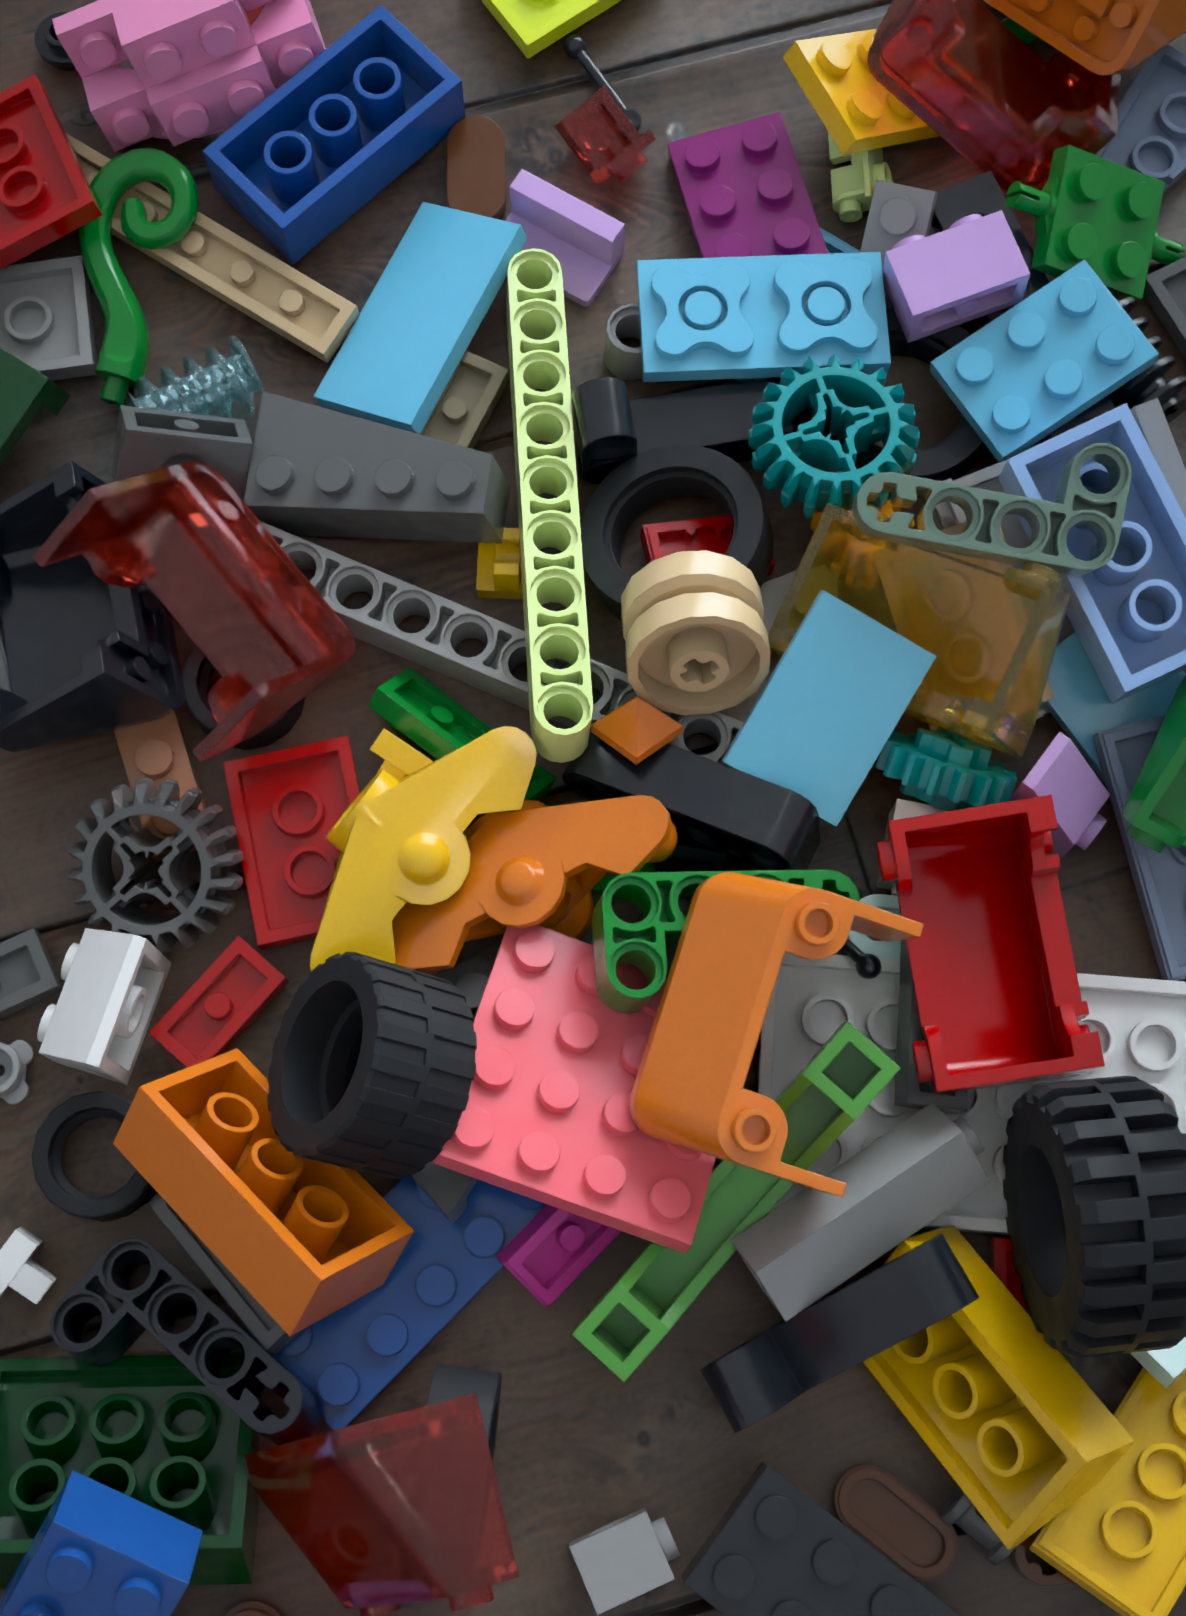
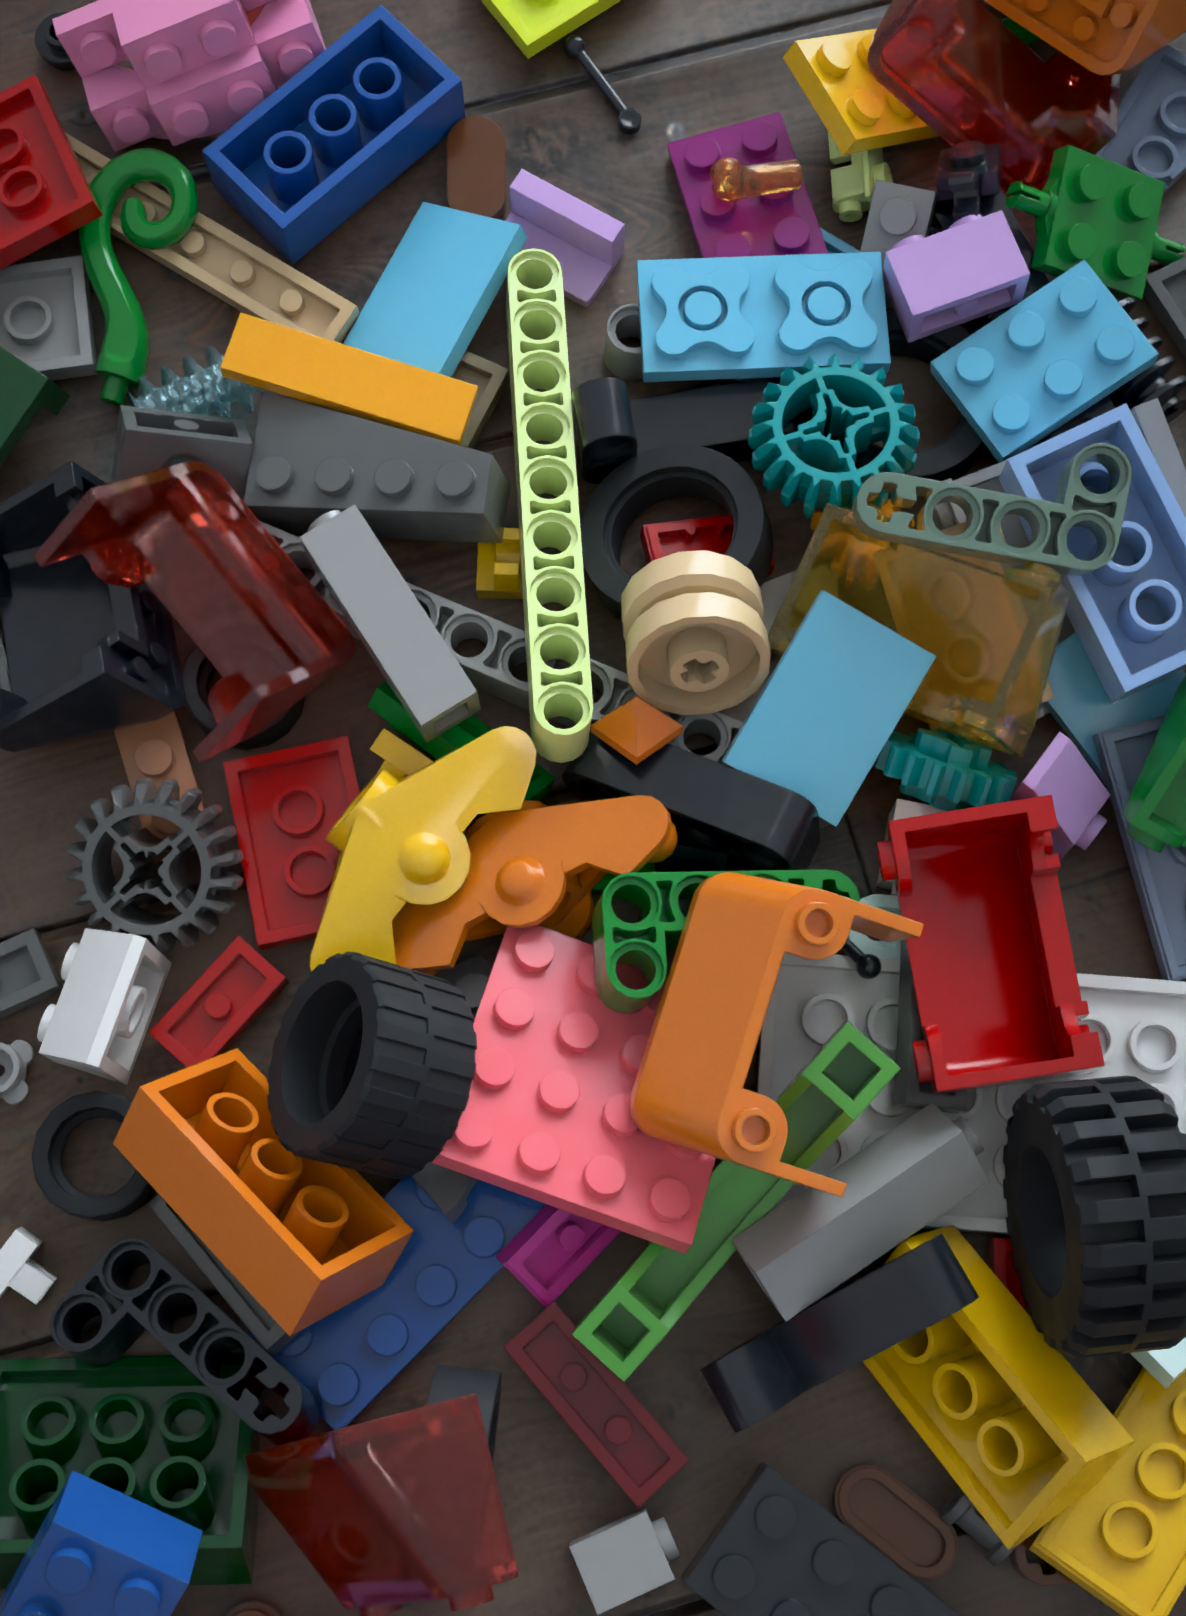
clear red bracket [554,86,657,184] -> none
none -> light orange tile [220,312,478,446]
none -> light grey brick [300,504,481,743]
none -> dark red plate [503,1301,690,1508]
none -> clear orange arm [710,157,802,202]
none -> black plate [935,141,1003,221]

